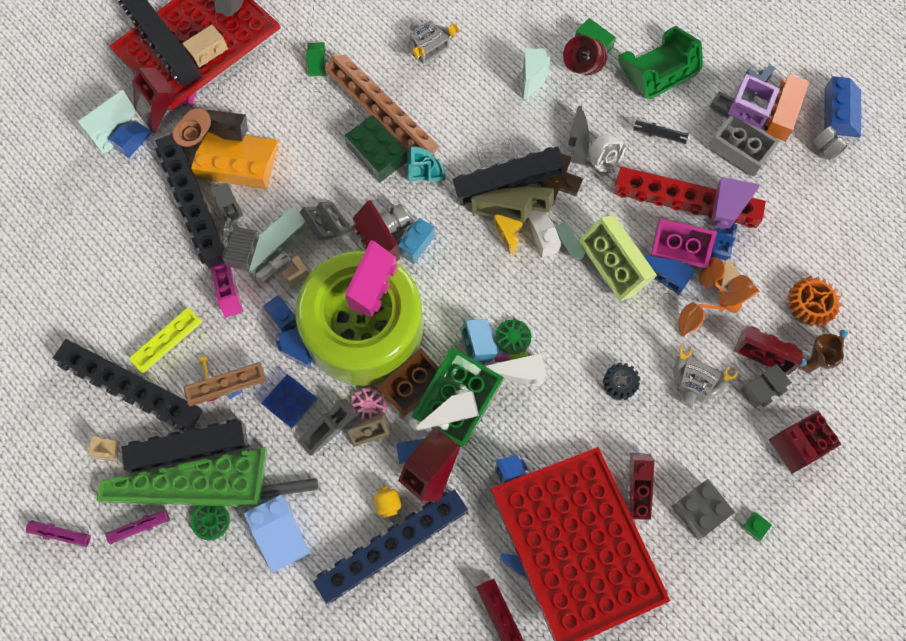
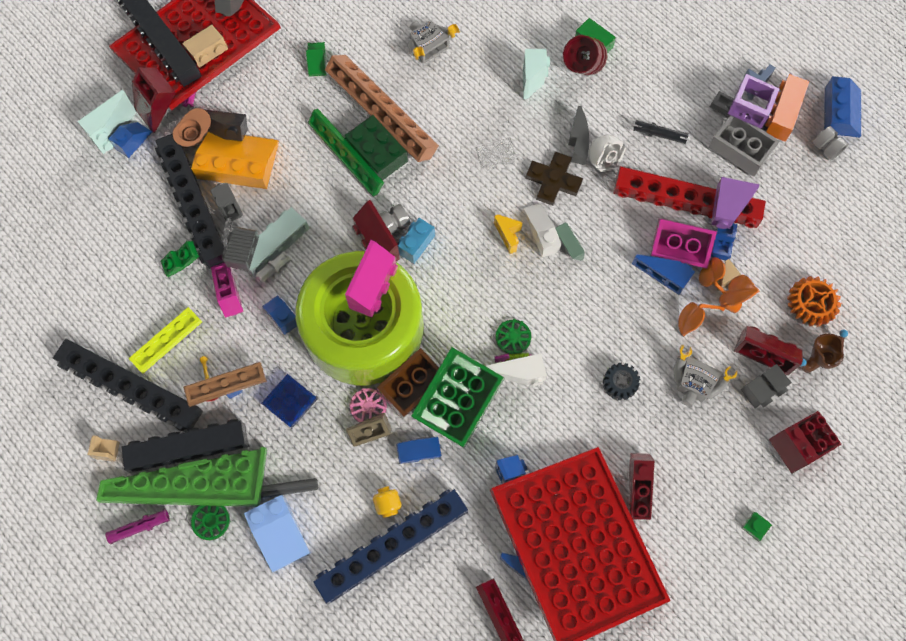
magenta pin [26,520,91,548] -> none
blue slope [276,328,313,369] -> none
tan panel [282,255,309,288] -> none
dark grey slope [298,399,359,456] -> none
dark grey slope [300,202,351,241] -> none
dark red slope [398,427,461,502] -> none
teal brick [407,146,445,182] -> none
white slope [417,389,479,430] -> none
black brick [452,146,565,206] -> none
brick [460,319,497,363] -> none
olive slope [471,187,554,223] -> none
yellowish green brick [578,215,657,301] -> none
green windscreen [618,25,703,99] -> none
dark grey brick [671,479,735,540] -> none
none -> green slope [160,241,199,277]
none -> green tile [308,109,384,197]

